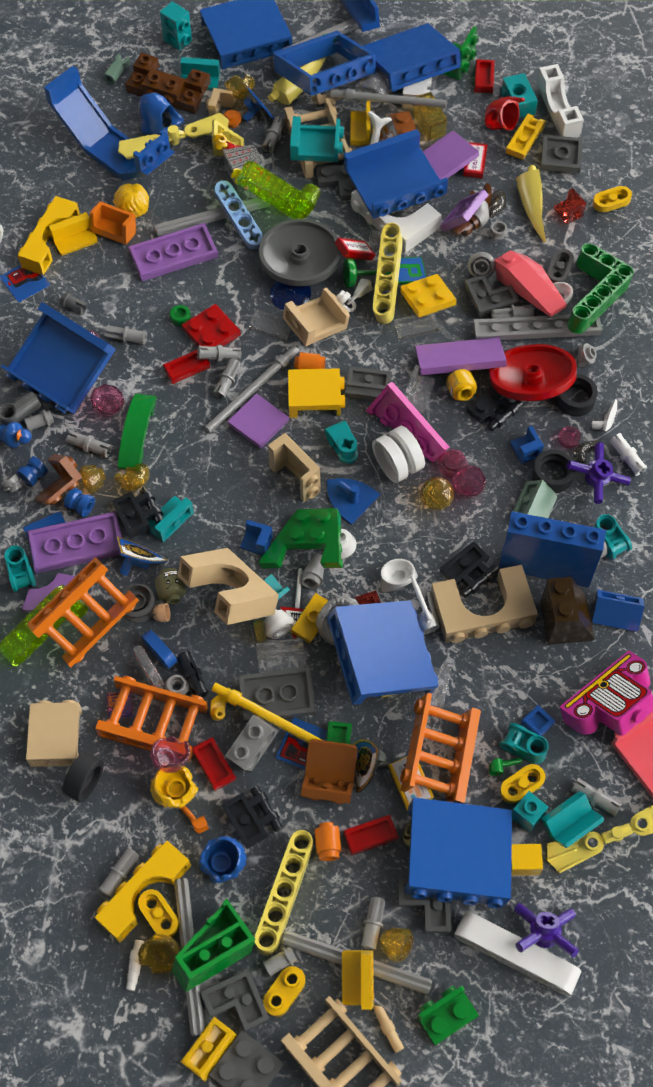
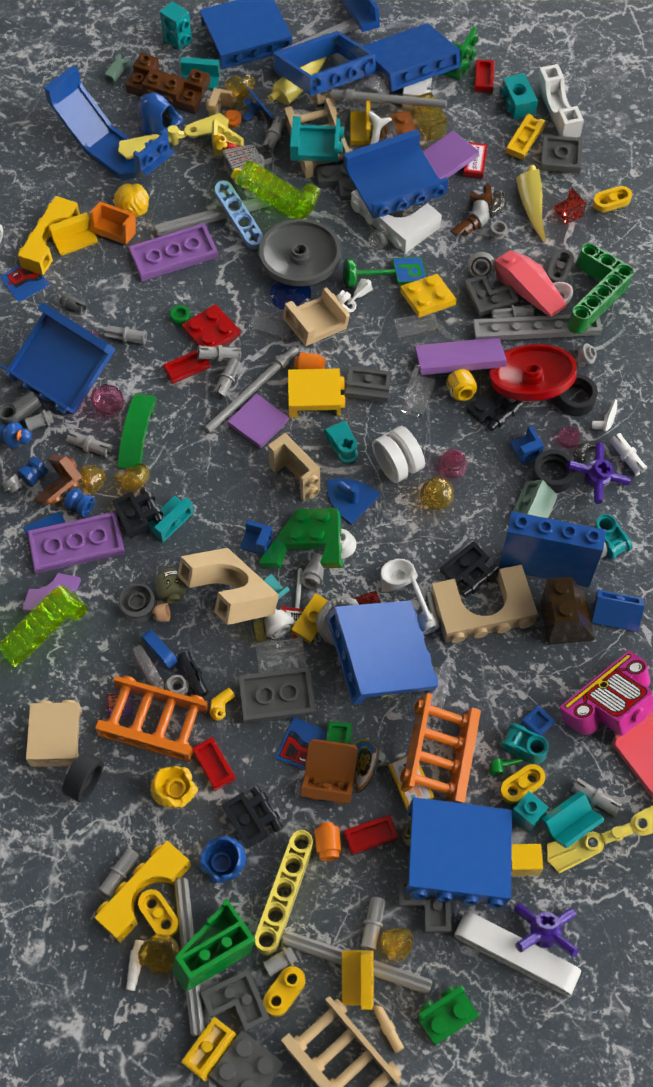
teal piece [4,545,37,593] -> none
orange fence [27,557,139,667] -> none
shield [116,536,168,576] -> none
clear pink hair [150,736,191,773] -> none
orange hand [180,806,209,833] -> none
yellow bar [211,683,322,743] -> none
light grey brick [225,715,279,771] -> none
red tile [335,238,376,260] -> none
dark pink wing [366,382,449,463] -> none
light yellow beam [373,223,403,324] -> none
medium lavender tile [440,190,488,232] -> none
clear pink hair [452,465,486,499] -> none
red piece [484,96,525,130] -> none

